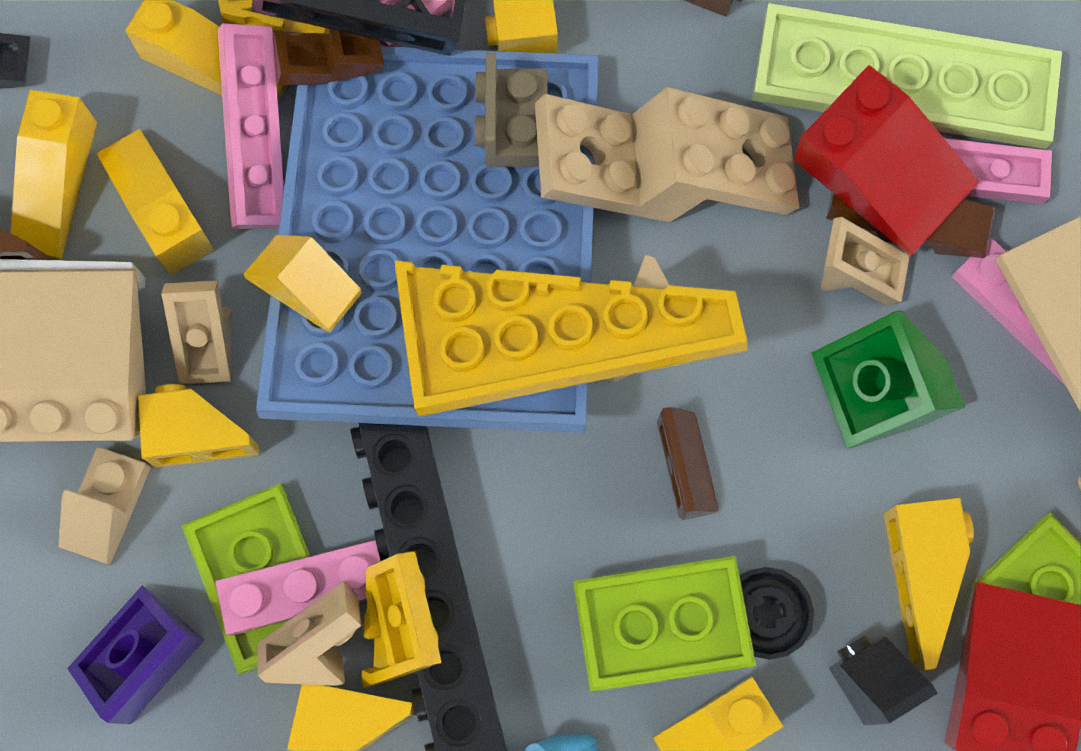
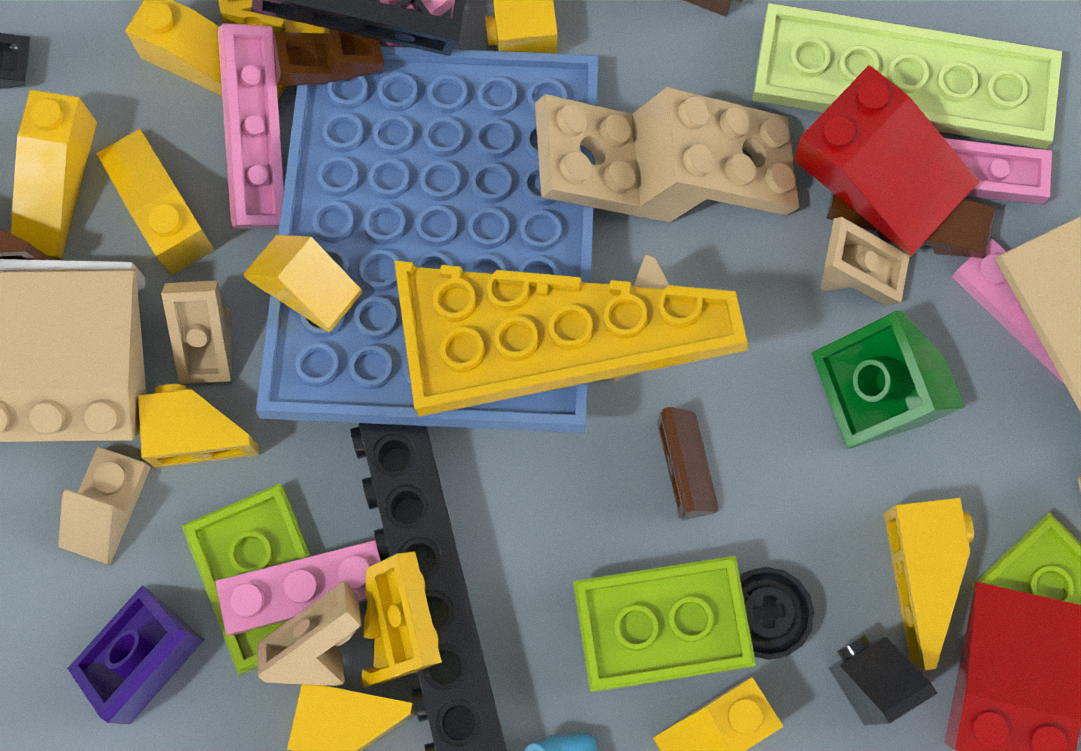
dark tan bracket [475,53,547,167] -> none

